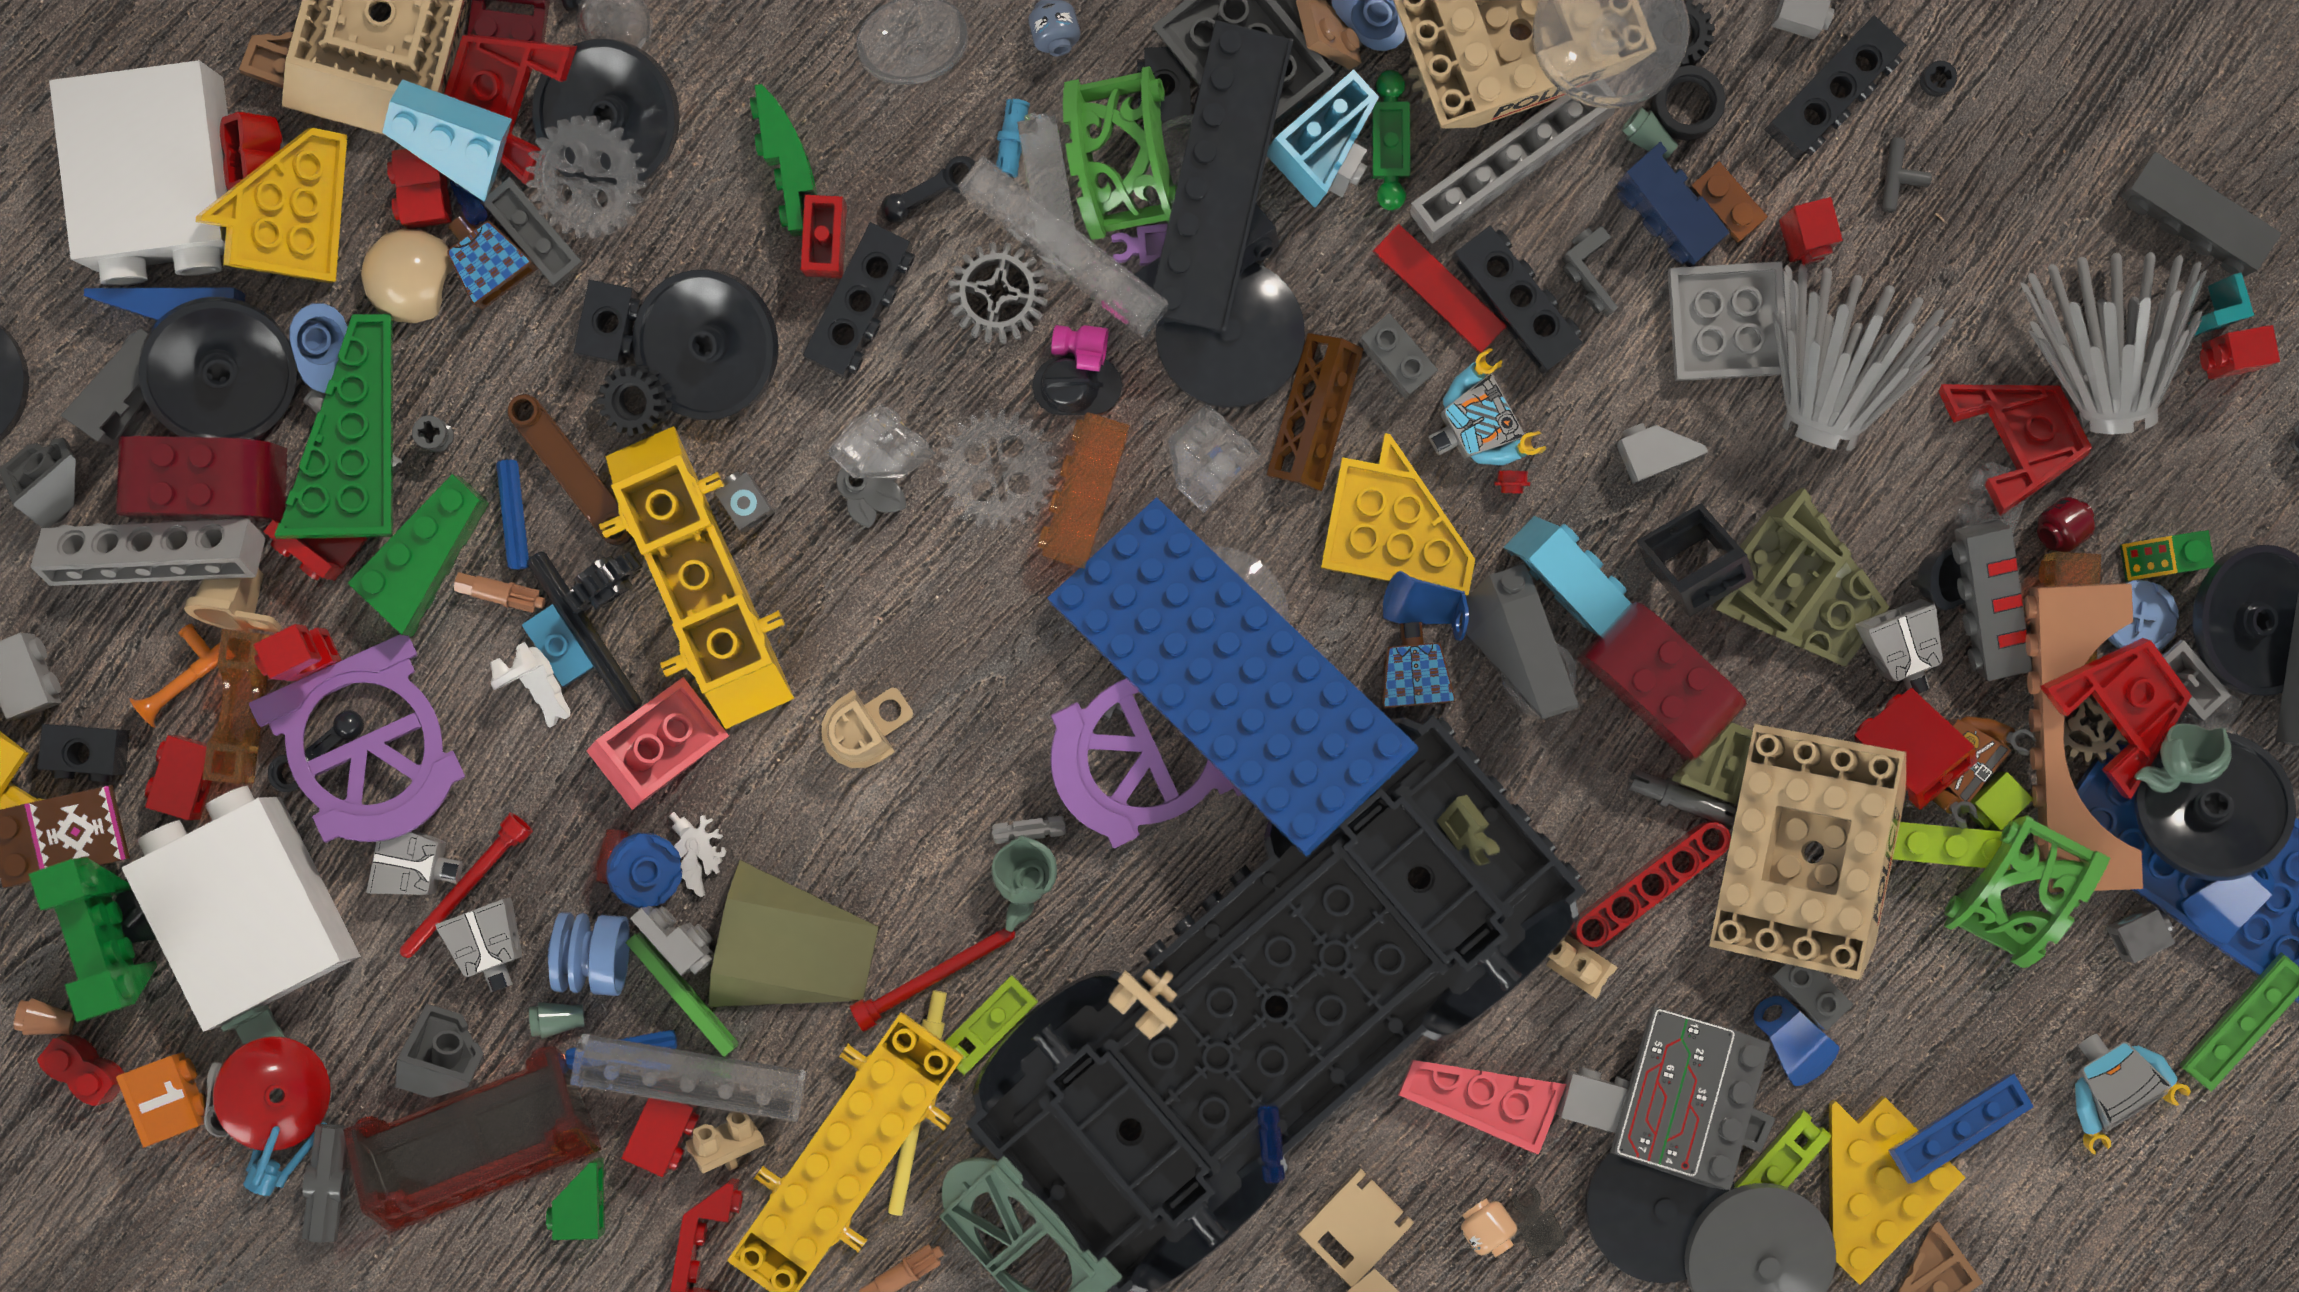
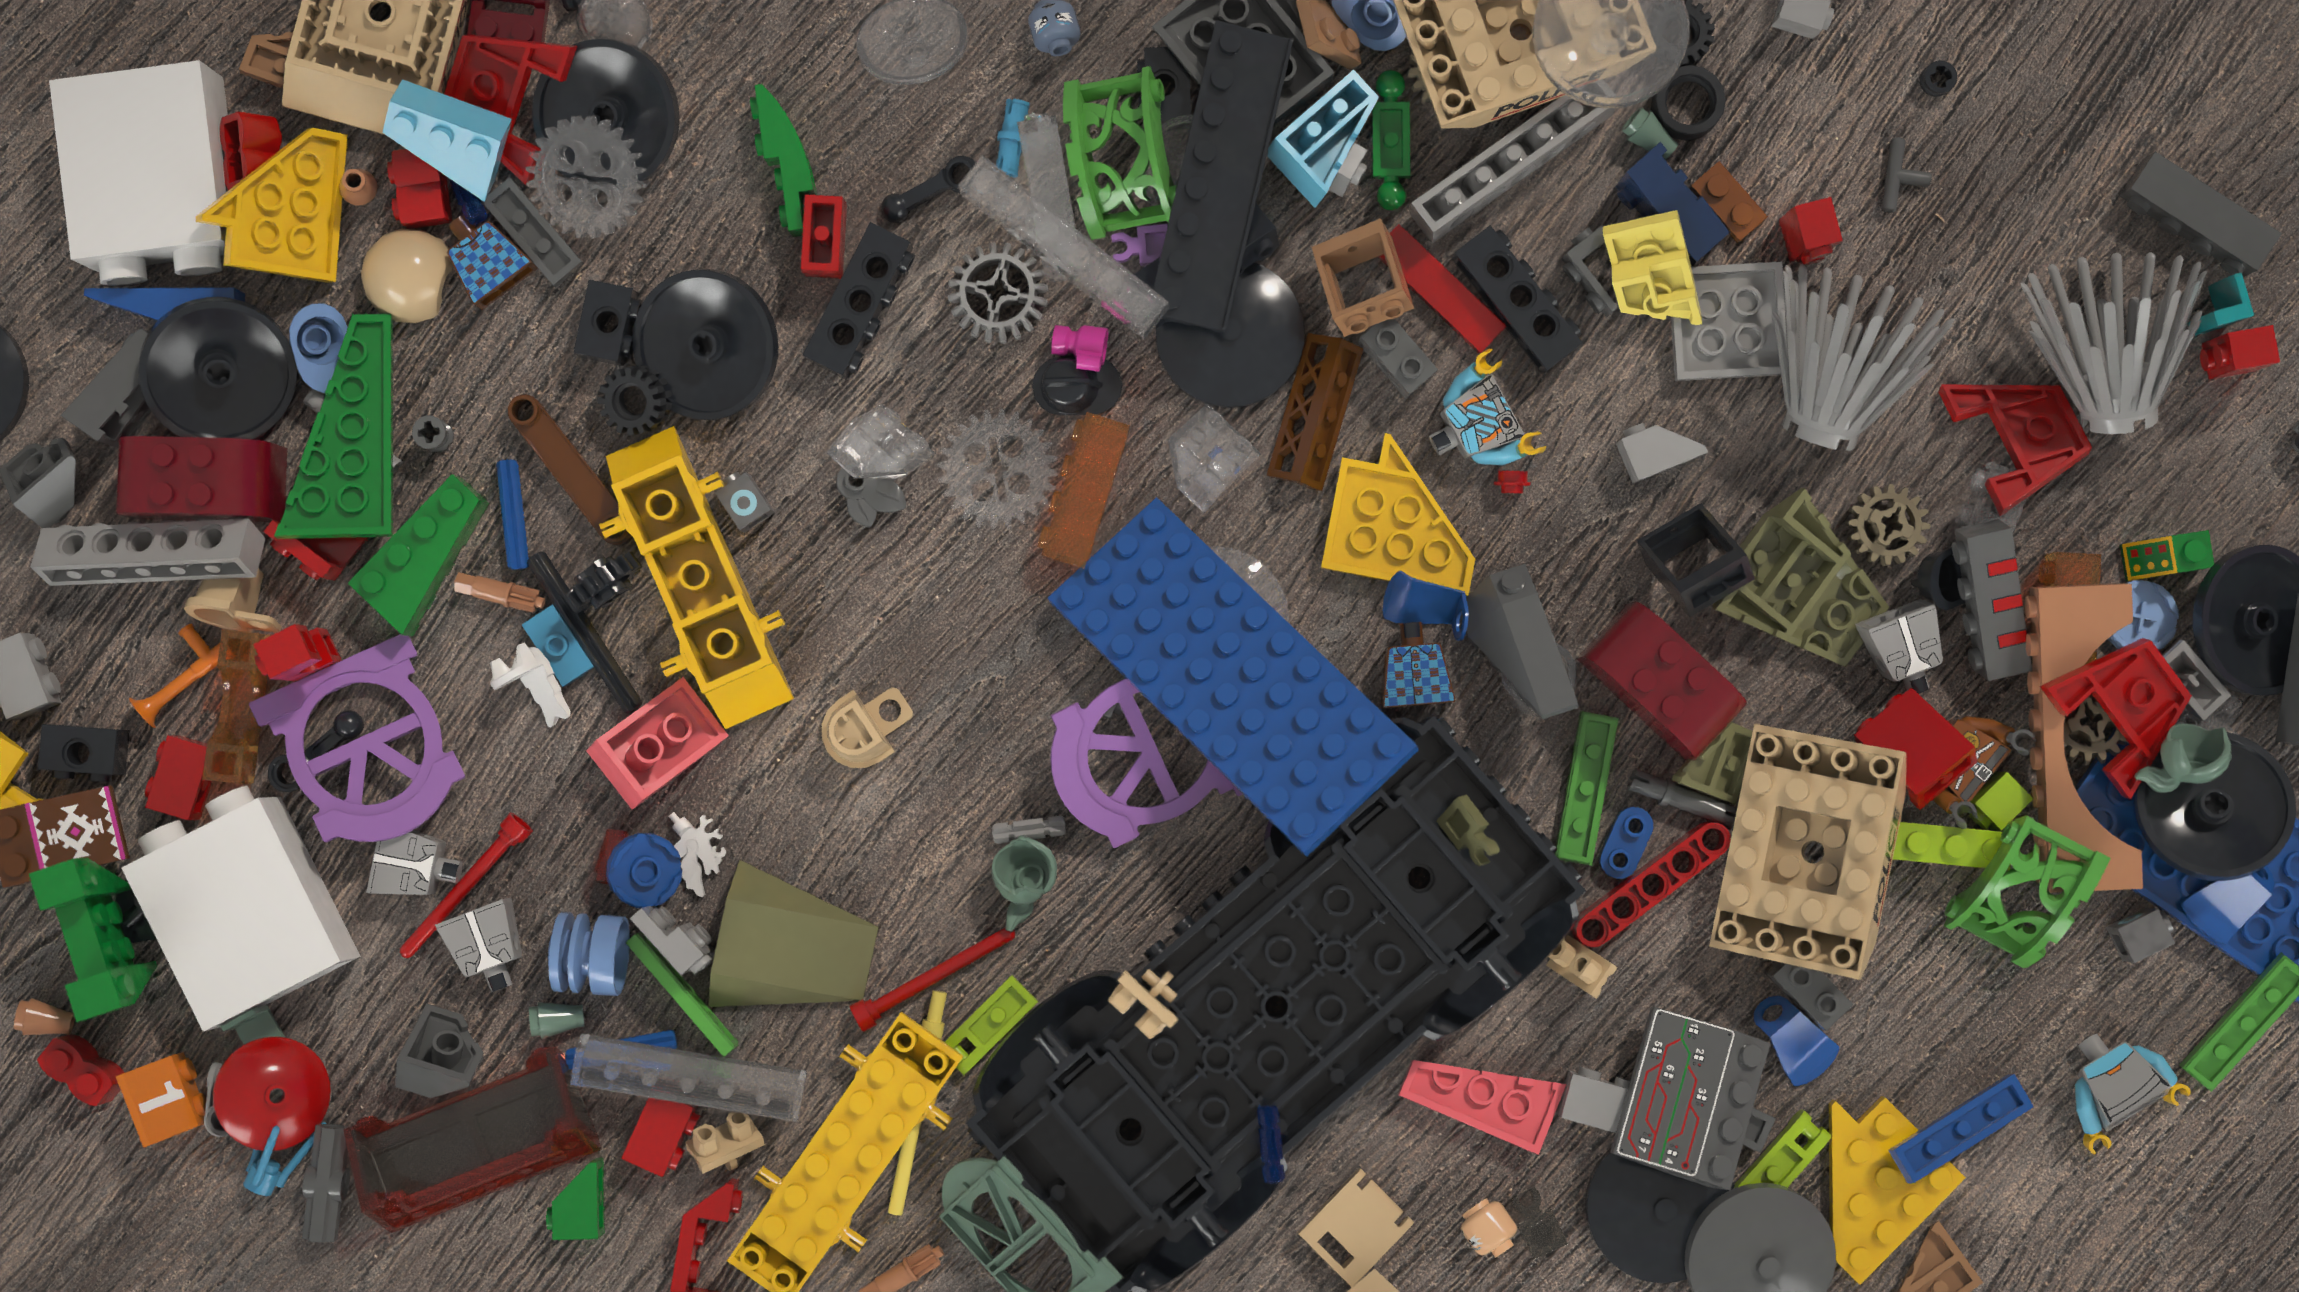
medium azure wedge [1503,516,1631,636] -> none
black brick [1764,15,1907,160] -> none
dark red head [2037,497,2095,553] -> none
none -> nougat cone [339,169,378,206]
none -> medium nougat window [1312,218,1414,337]
none -> bright green tile [1554,711,1619,866]
none -> blue plate [1598,807,1653,879]
none -> light yellow slope [1603,210,1702,325]
none -> dark tan gear [1845,484,1930,566]

